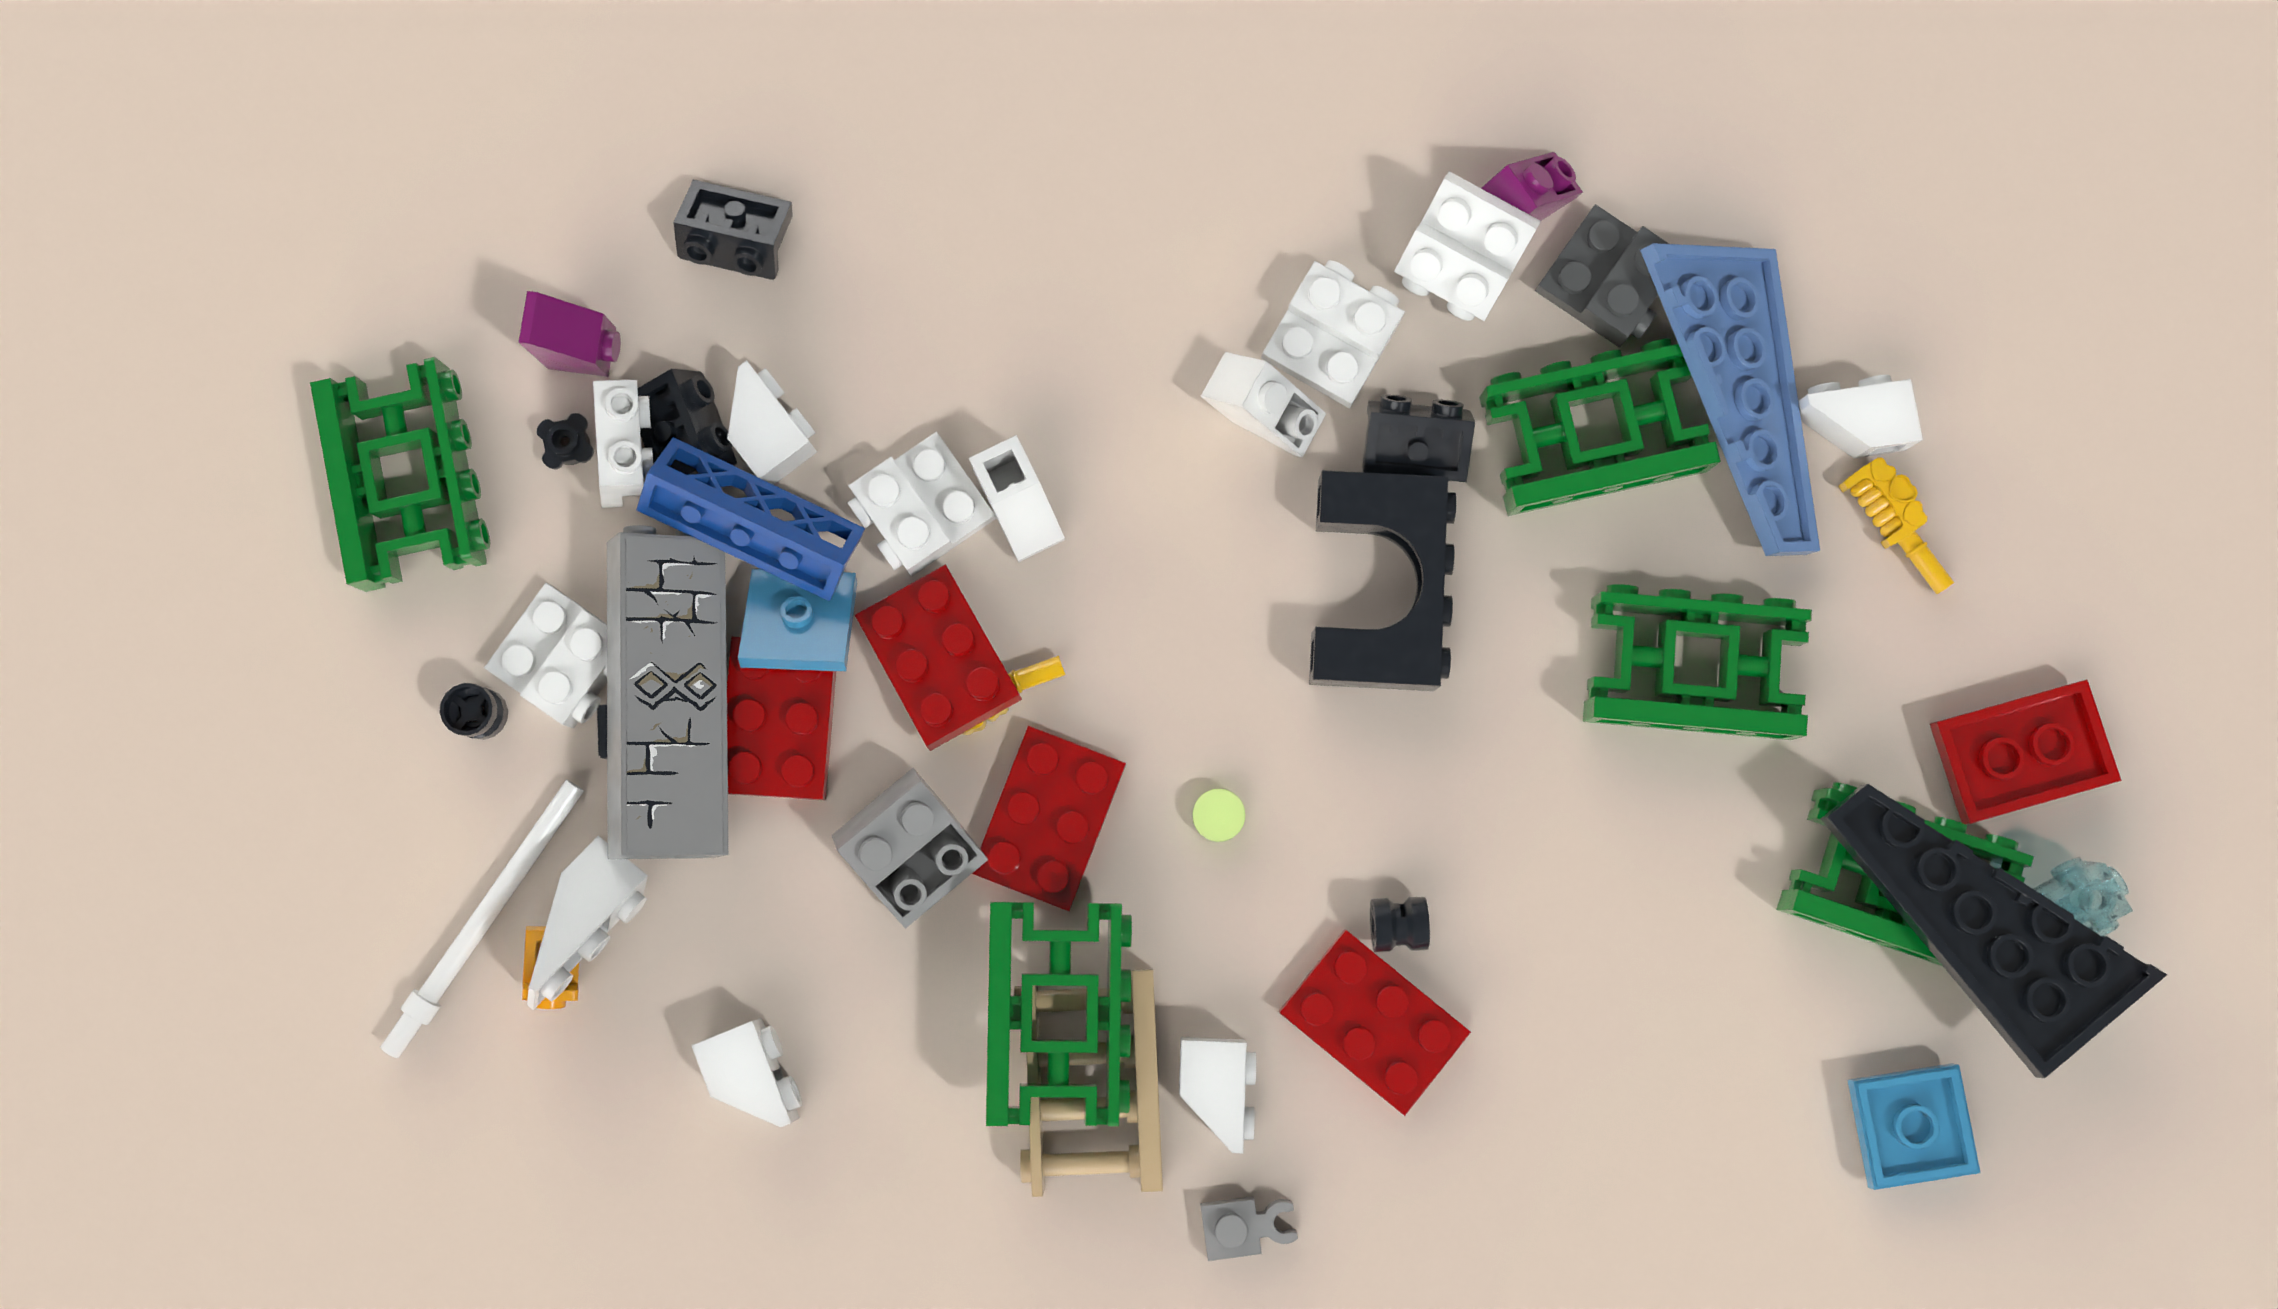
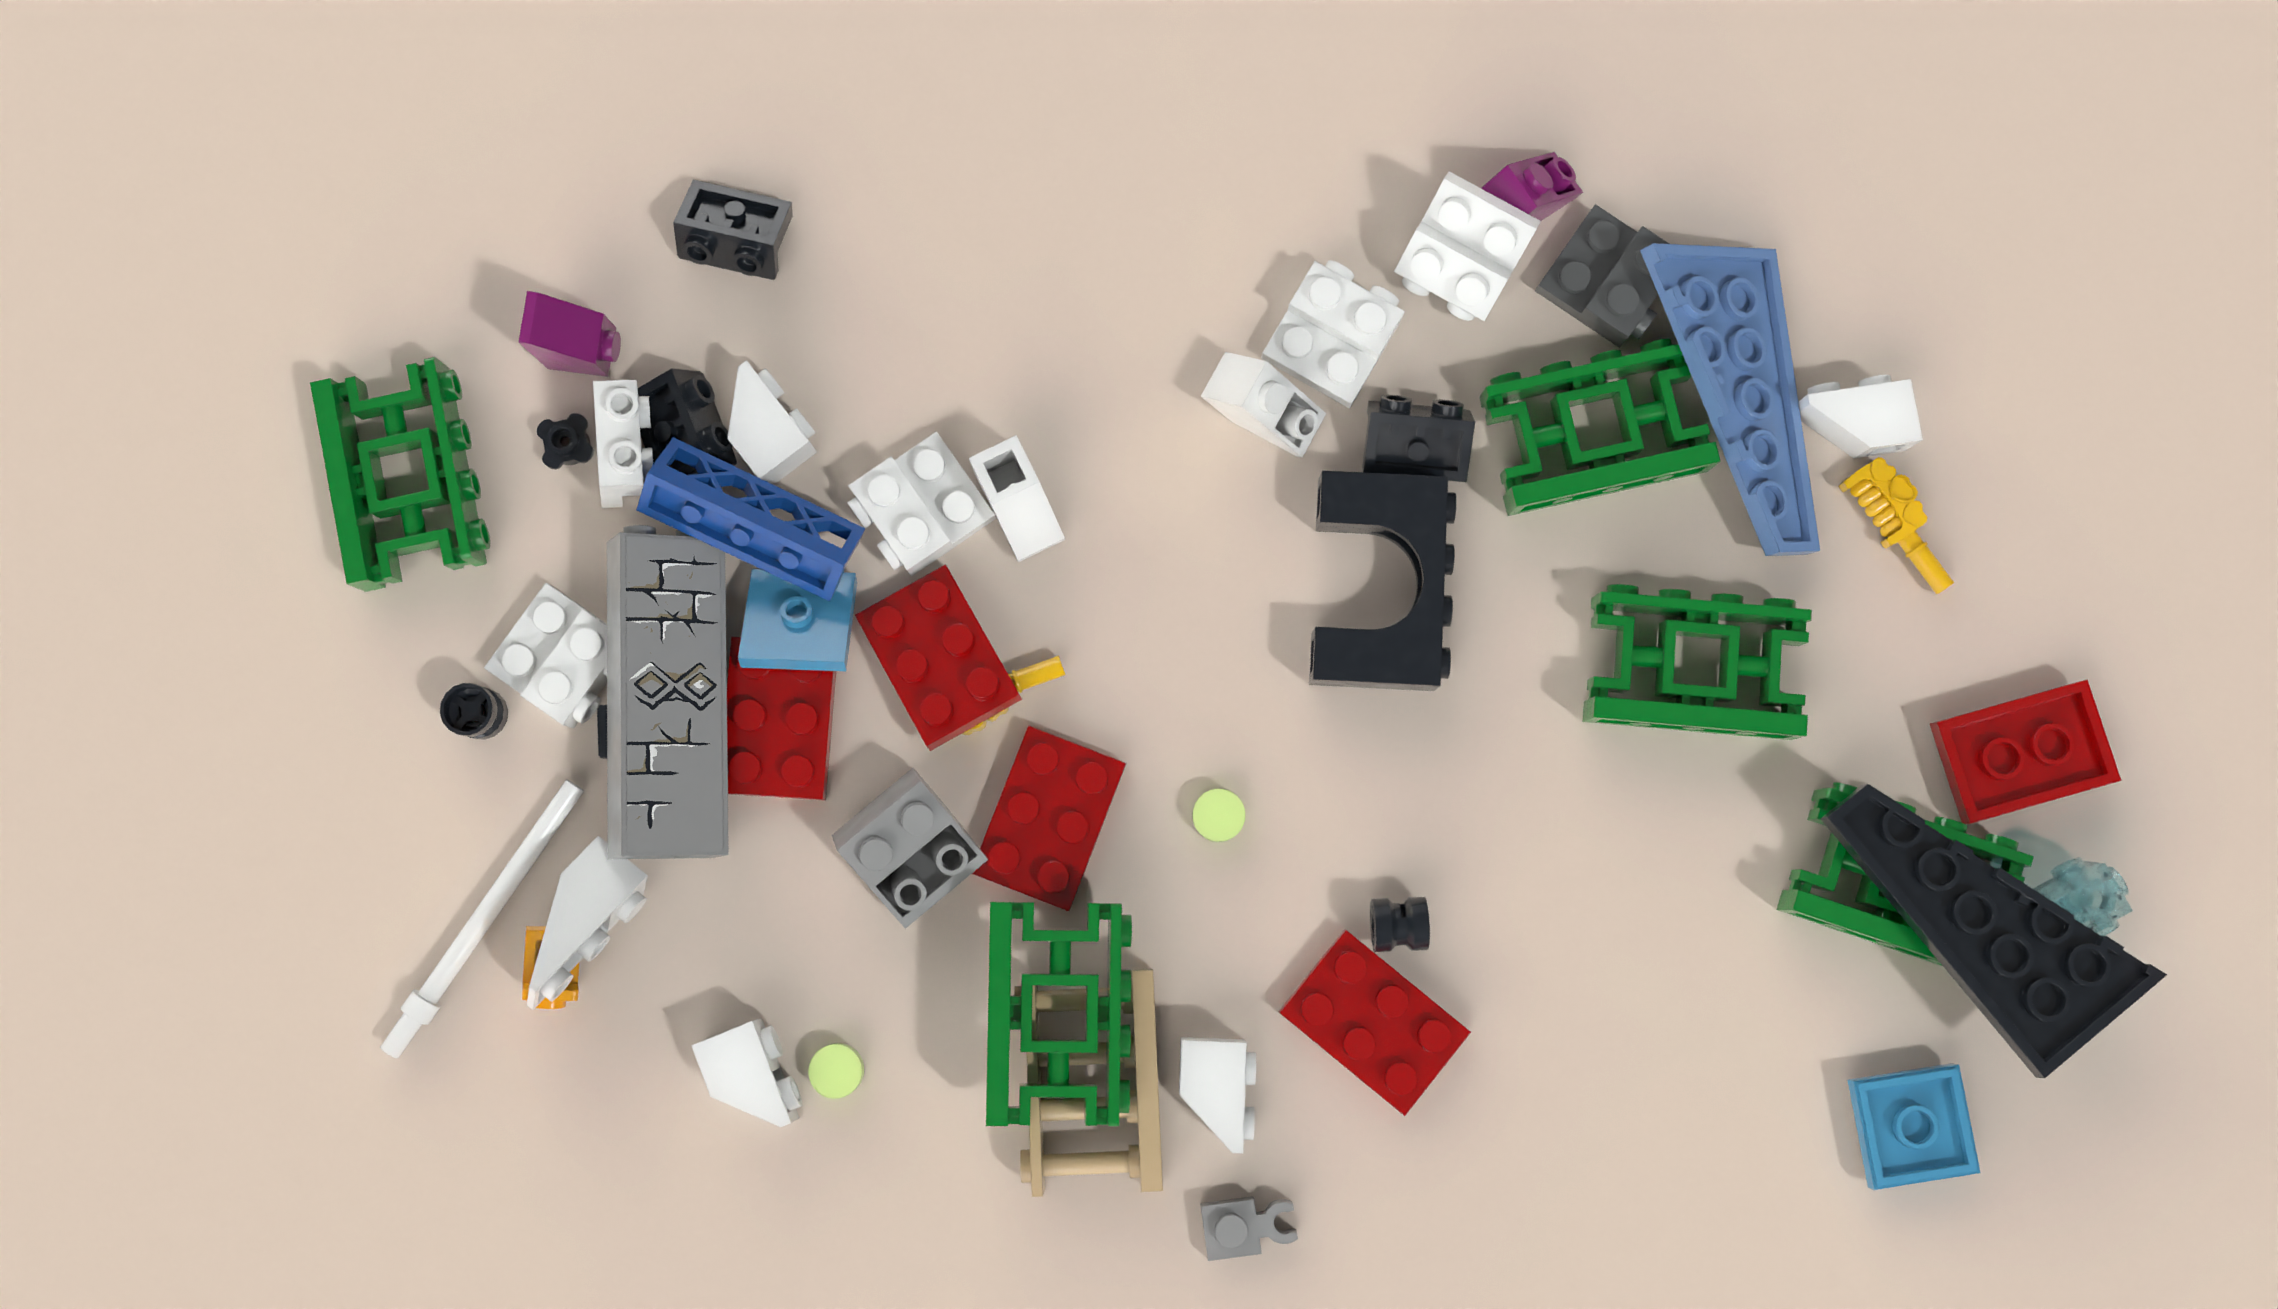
none -> yellowish green tile [808,1043,864,1099]

